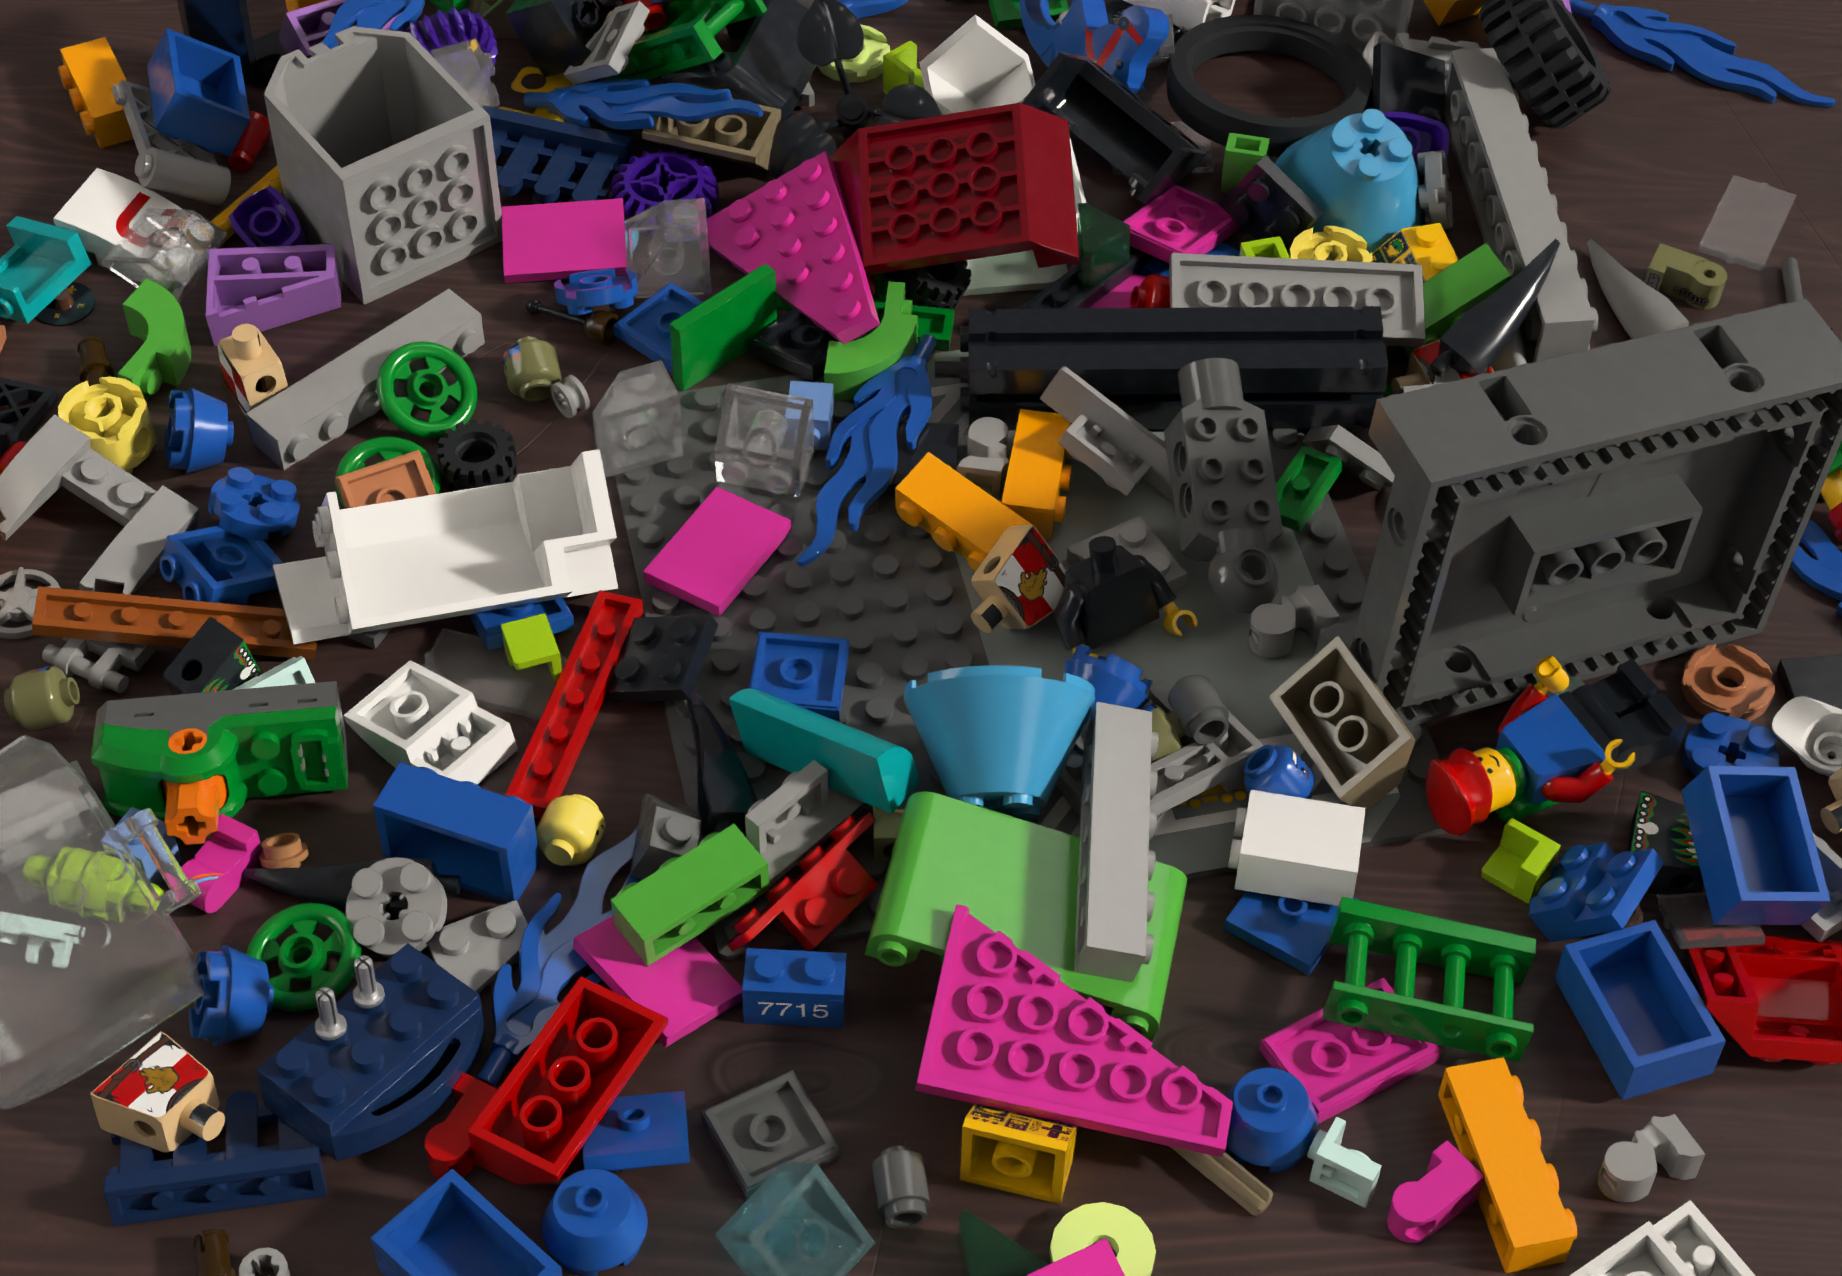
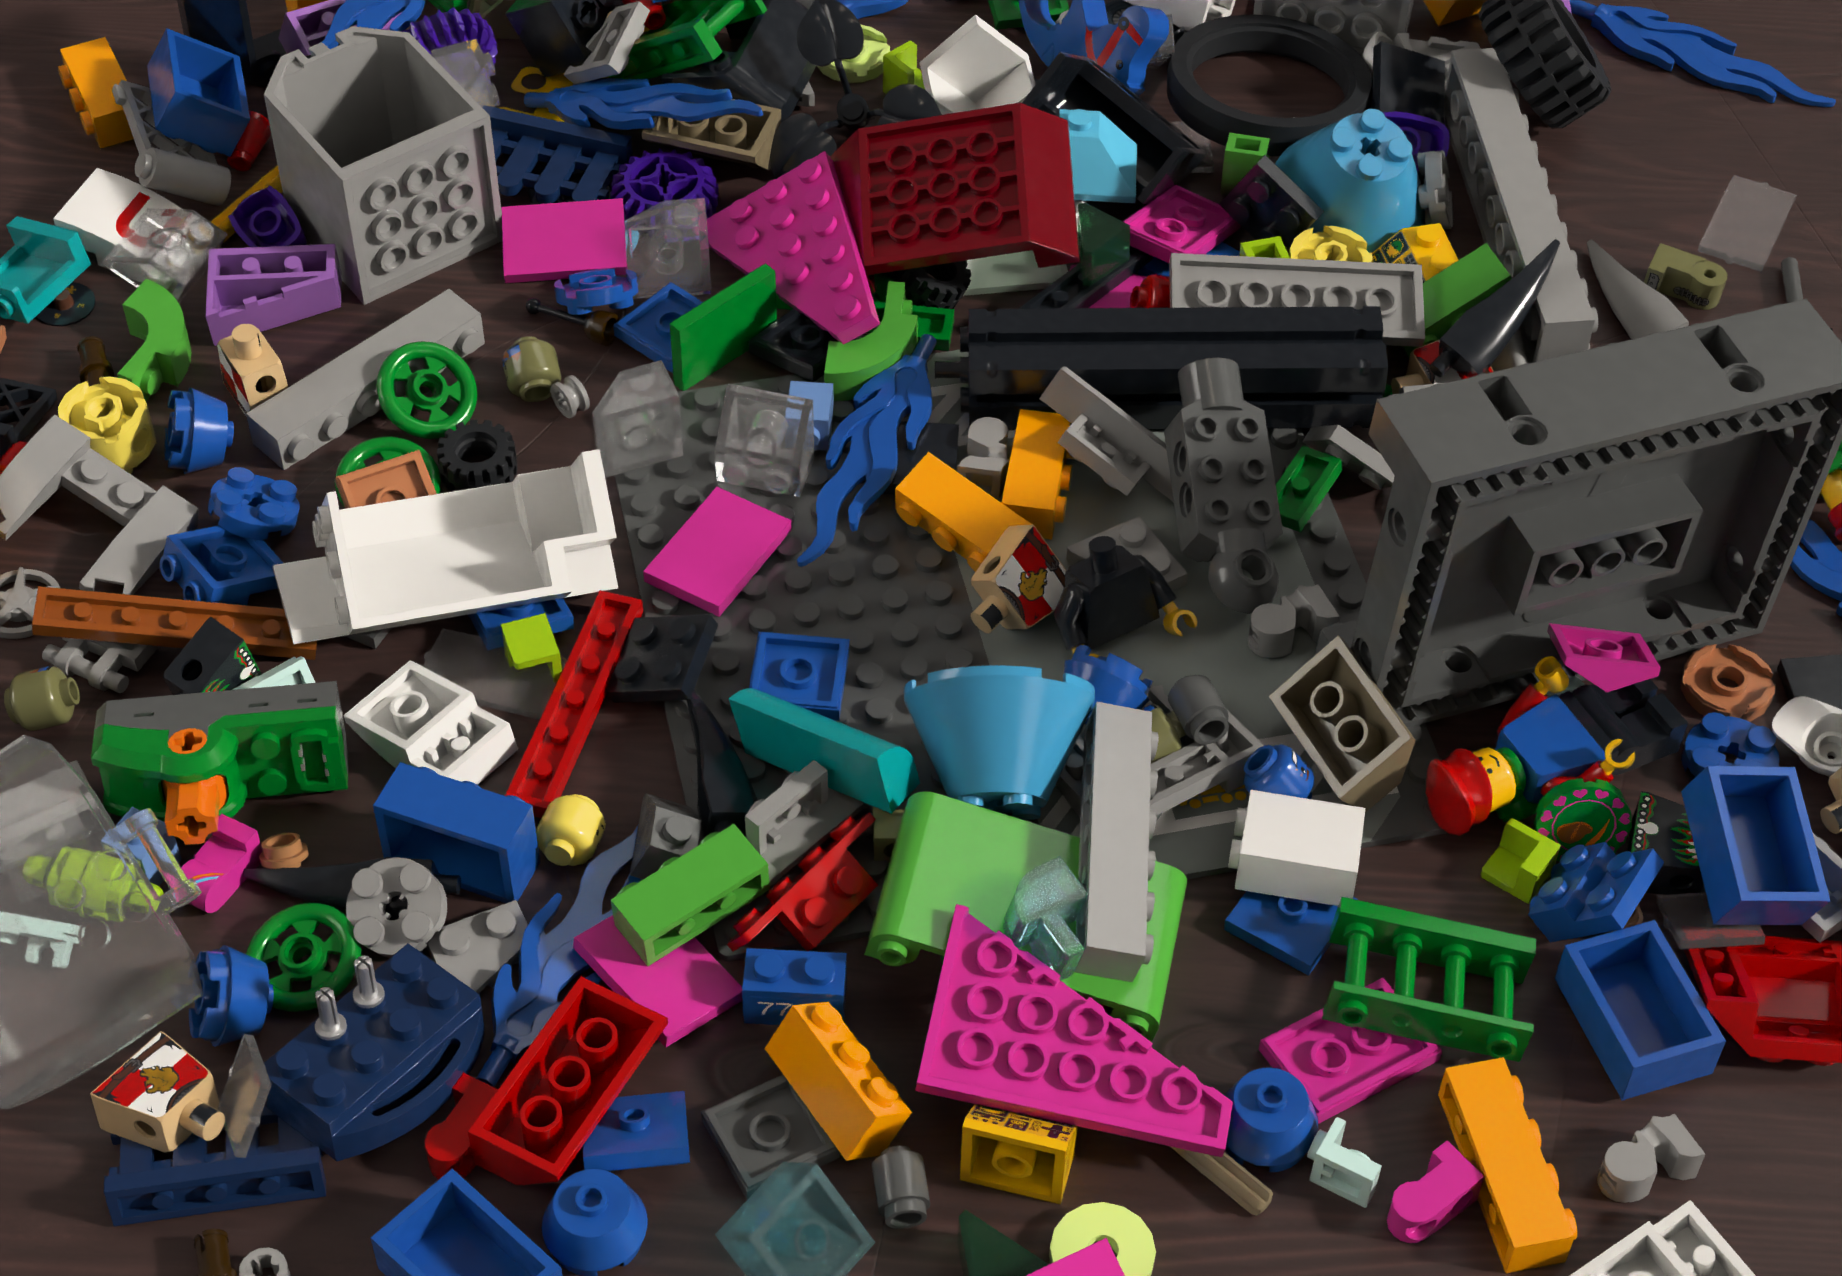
none -> clear piece [218,1034,272,1158]
none -> light orange brick [764,1002,912,1161]
none -> clear light blue brick [1003,856,1088,981]
none -> medium azure slope [1059,109,1137,203]
none -> green tile [1533,778,1632,862]
none -> dark pink slope [1547,623,1661,692]

